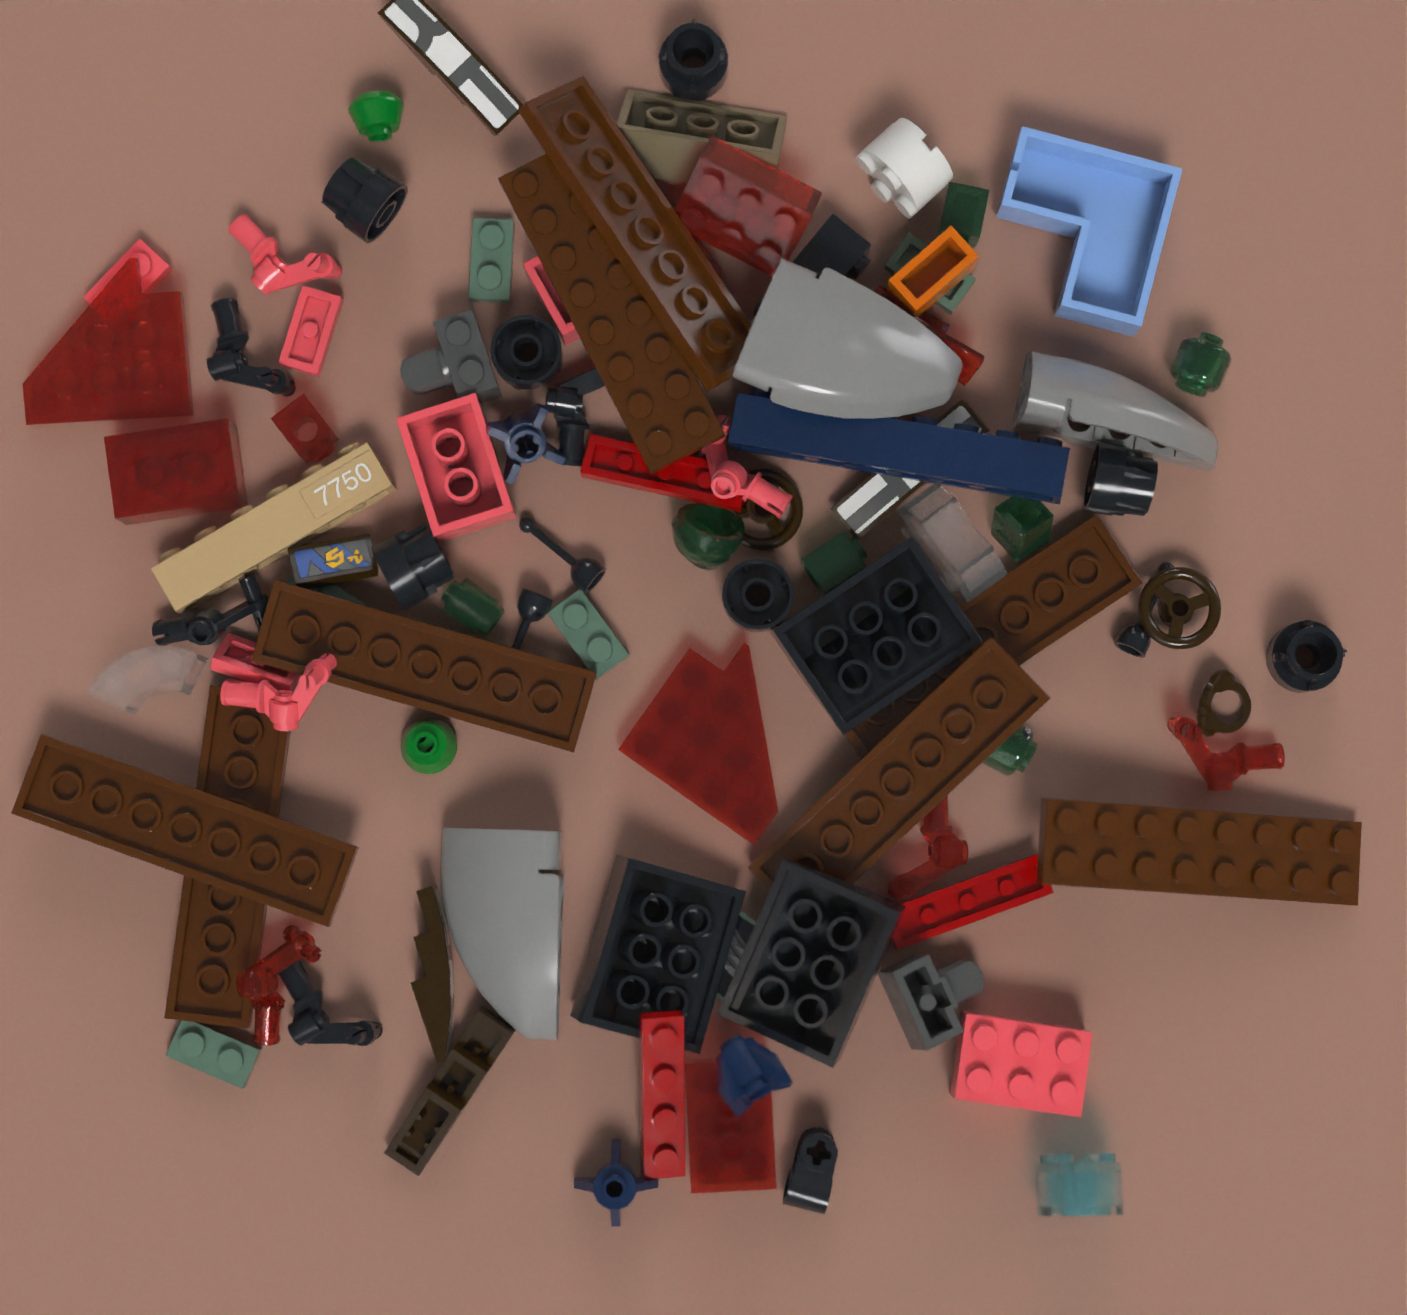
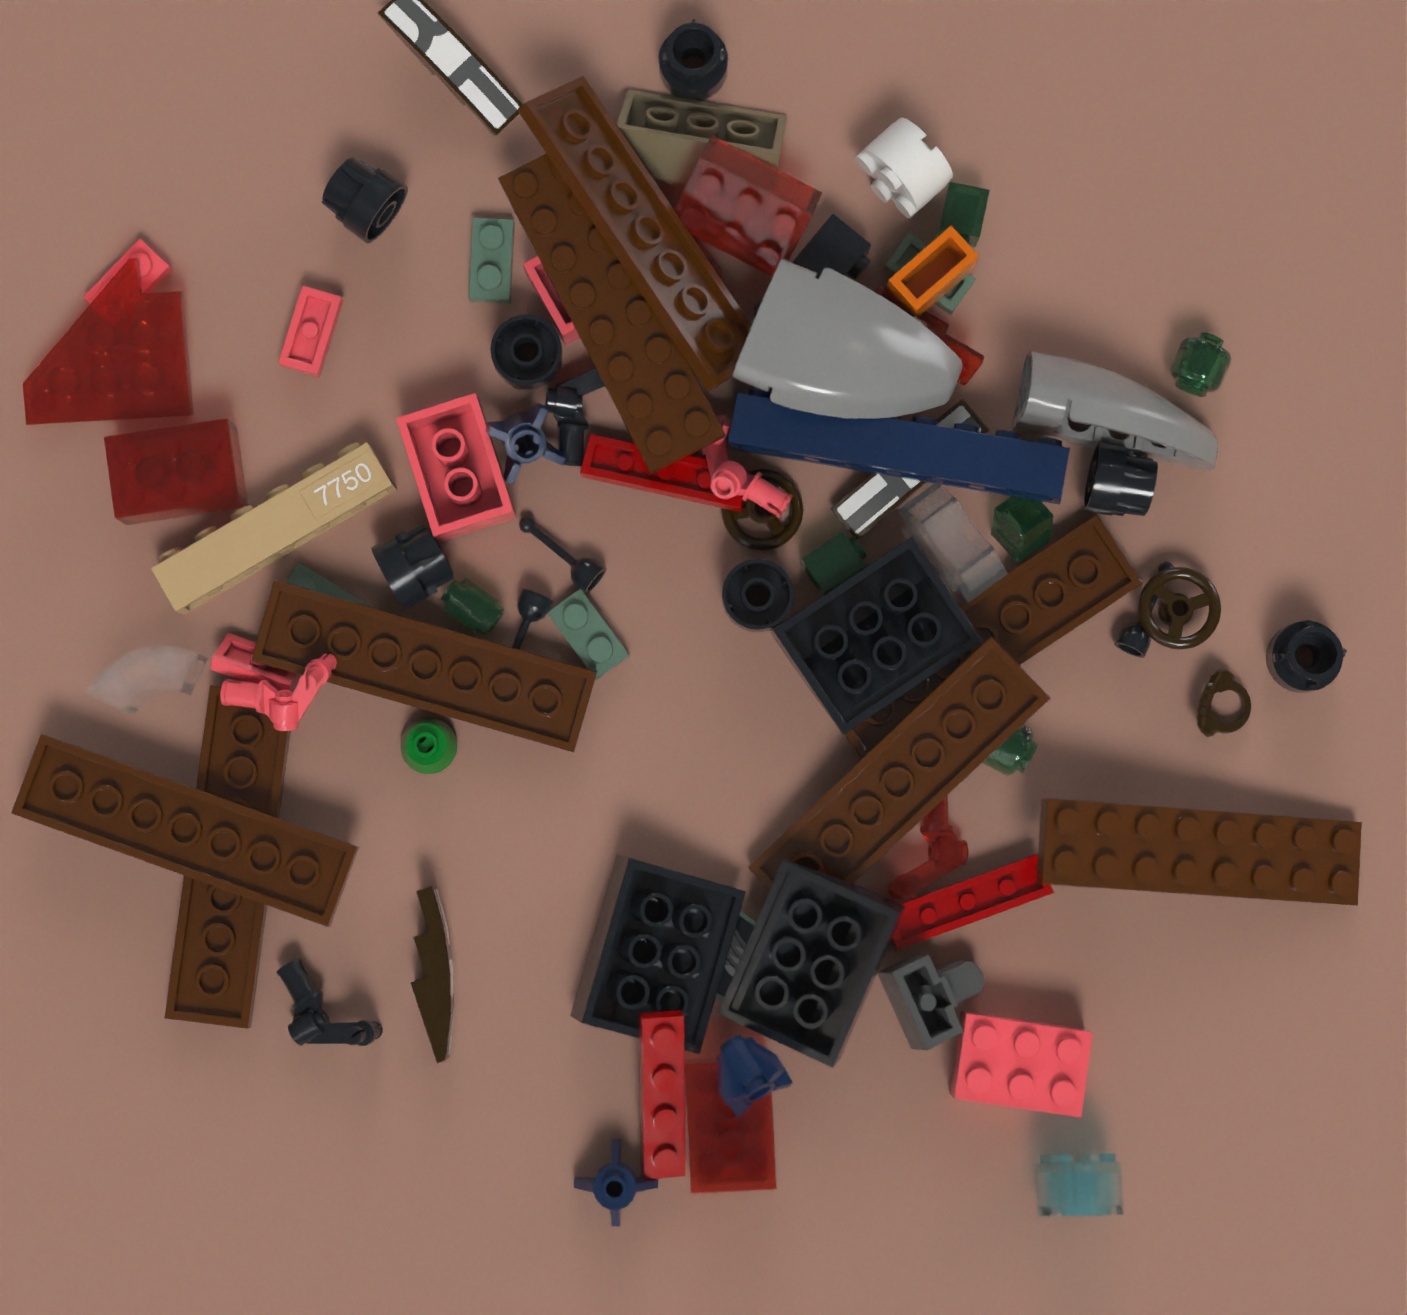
black pin [152,573,269,647] -> none
sand green plate [166,1021,262,1089] -> none
black pin [207,298,296,397] -> none
coral pin [228,214,342,295] -> none
clear red pin [236,925,321,1046] -> none
clear red brick [270,393,339,464] -> none
tile [288,534,378,589] -> none
green cone [348,91,404,142] -> none
dark brown slope [384,1006,516,1176] -> none
dark grey brick [400,309,502,403] -> none
light grey panel [440,828,564,1040] -> none
clear red wing [618,643,778,846] -> none
clear green hat [671,503,745,571] -> none
black piece [782,1127,838,1214] -> none
light blue piece [995,126,1183,337] -> none
clear red pin [1167,716,1285,791] -> none

